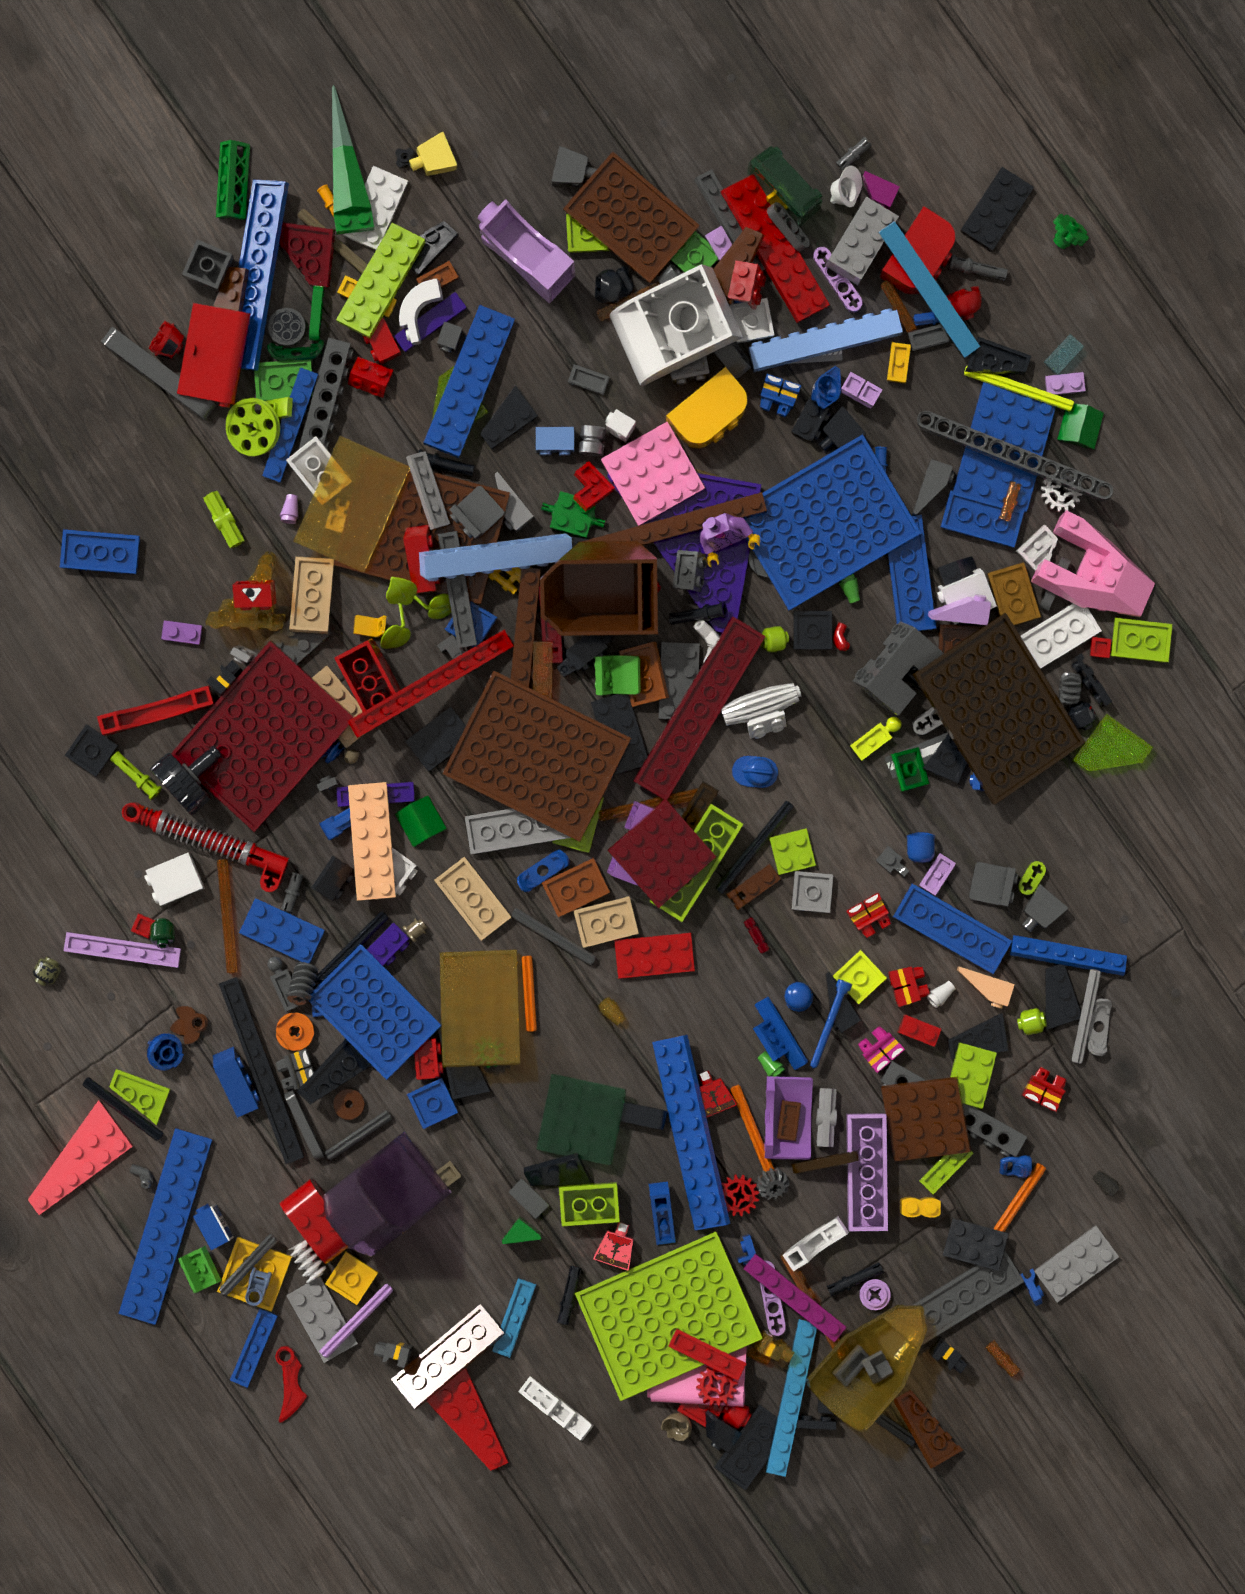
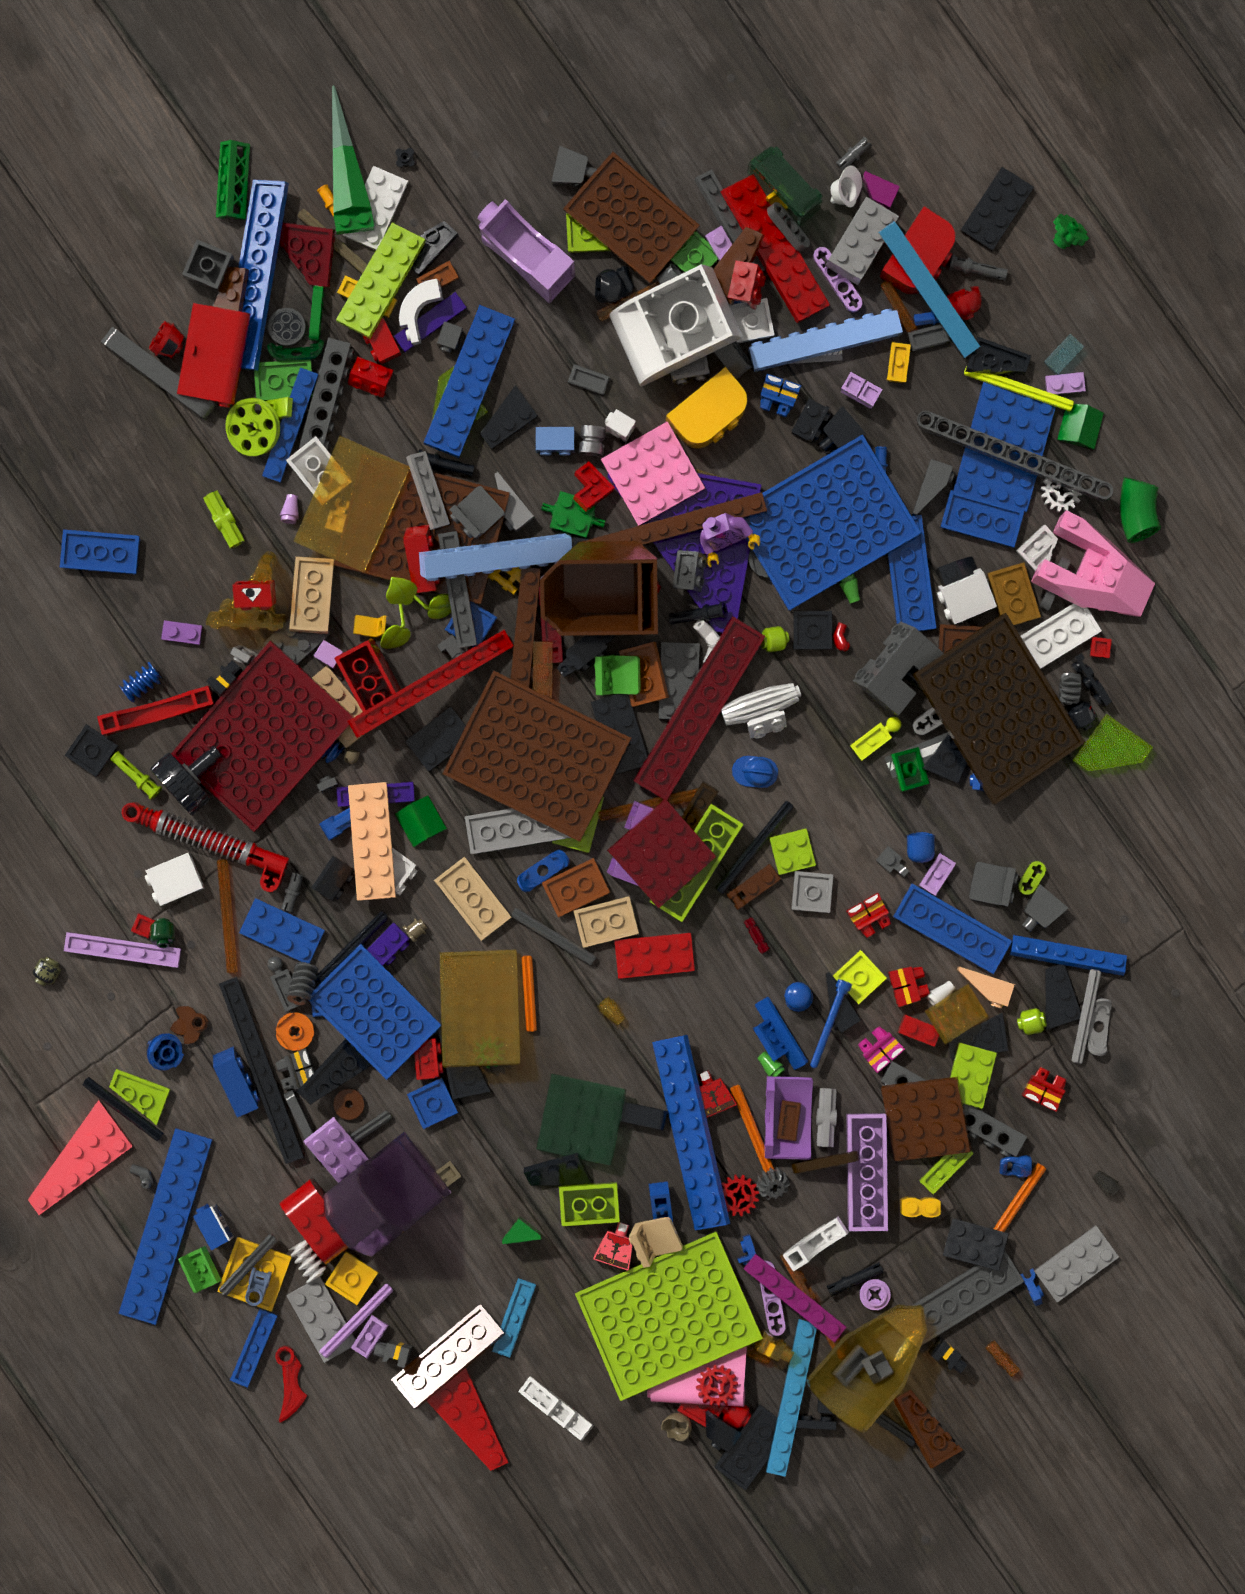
light yellow torso [409,132,457,176] -> none
dark grey tile [508,1178,549,1219] -> none
black pin [557,1265,582,1325] -> none
red plate [668,1329,747,1381] -> none
blue hat [811,366,841,409] -> none
lavender slope [928,595,991,625] -> none
clear orange pin [999,481,1022,522] -> none
lime plate [1110,618,1172,663] -> none
none -> blue piece [119,662,161,703]
none -> lavender plate [304,1117,368,1183]
none -> lavender panel [314,640,343,669]
none -> lavender slope [351,1315,389,1358]
none -> tan bracket [629,1217,683,1268]
none -> clear yellow plate [925,984,988,1044]
none -> green brick [1120,477,1161,543]

